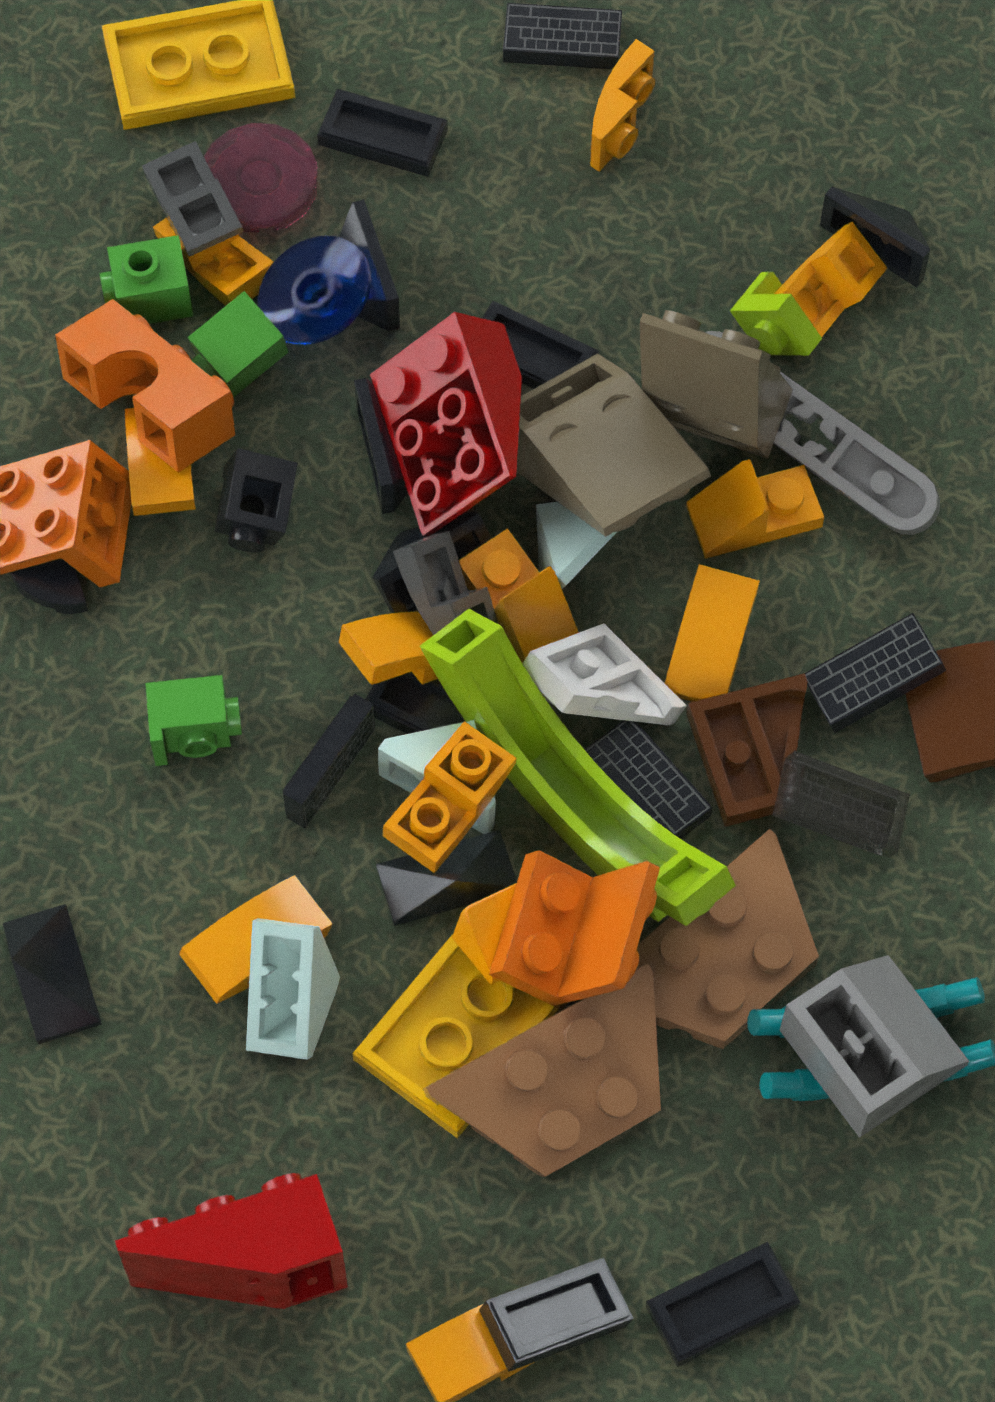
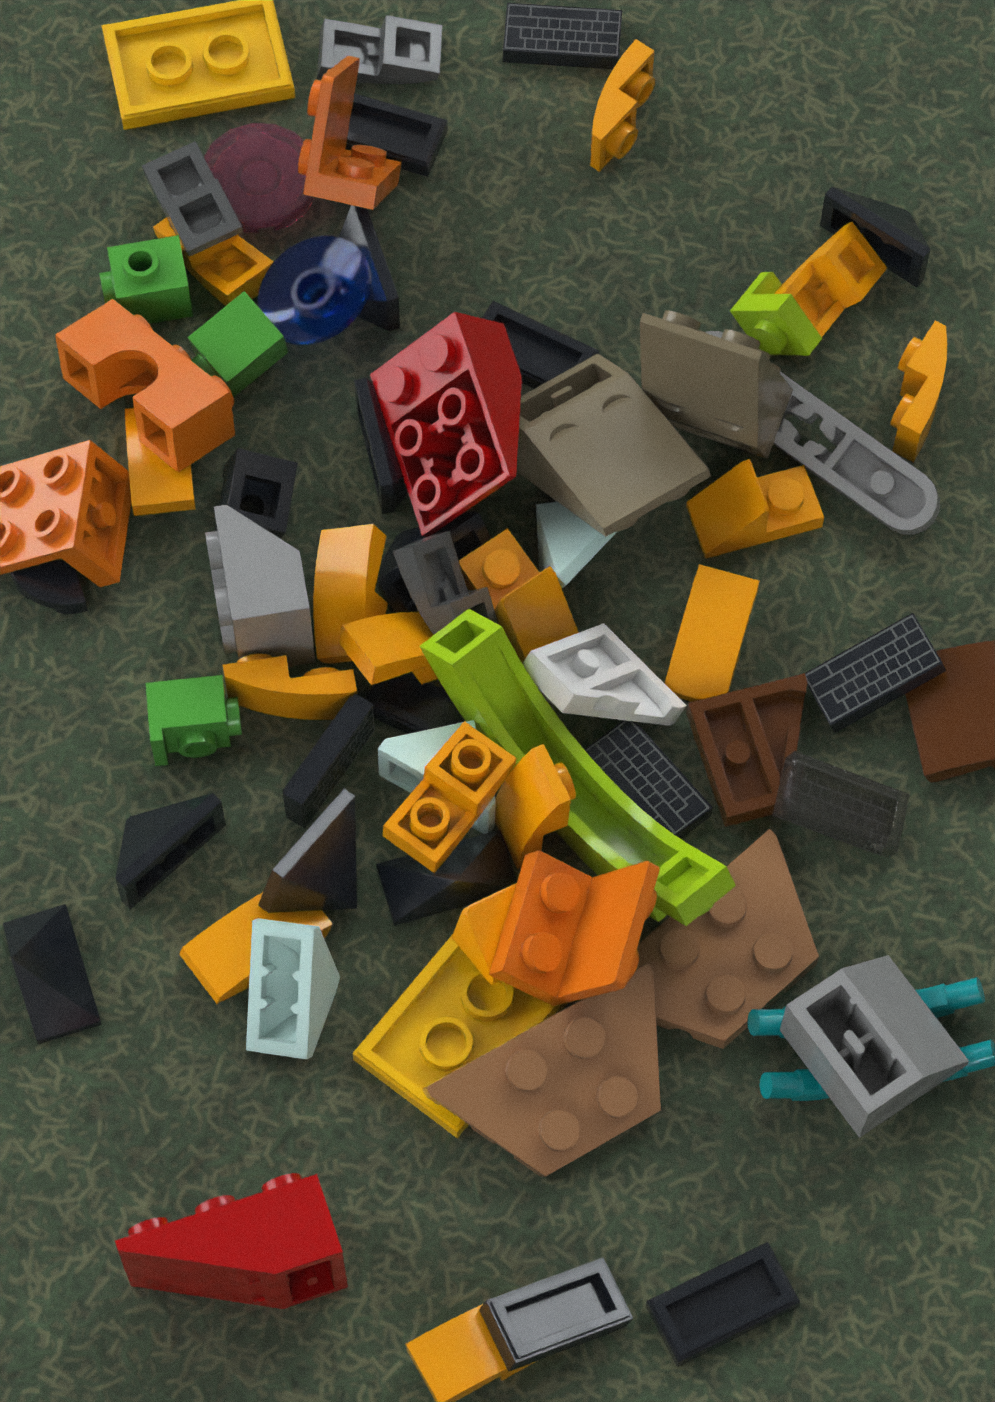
none -> black slope [115,793,226,909]
none -> light grey slope [205,505,315,667]
none -> light orange slope [223,654,357,720]
none -> black slope [258,788,357,913]
none -> orange bracket [298,56,402,210]
none -> light orange slope [313,524,388,664]
none -> slope [317,15,442,84]
none -> light orange slope [495,744,576,869]
none -> light orange slope [890,320,947,463]

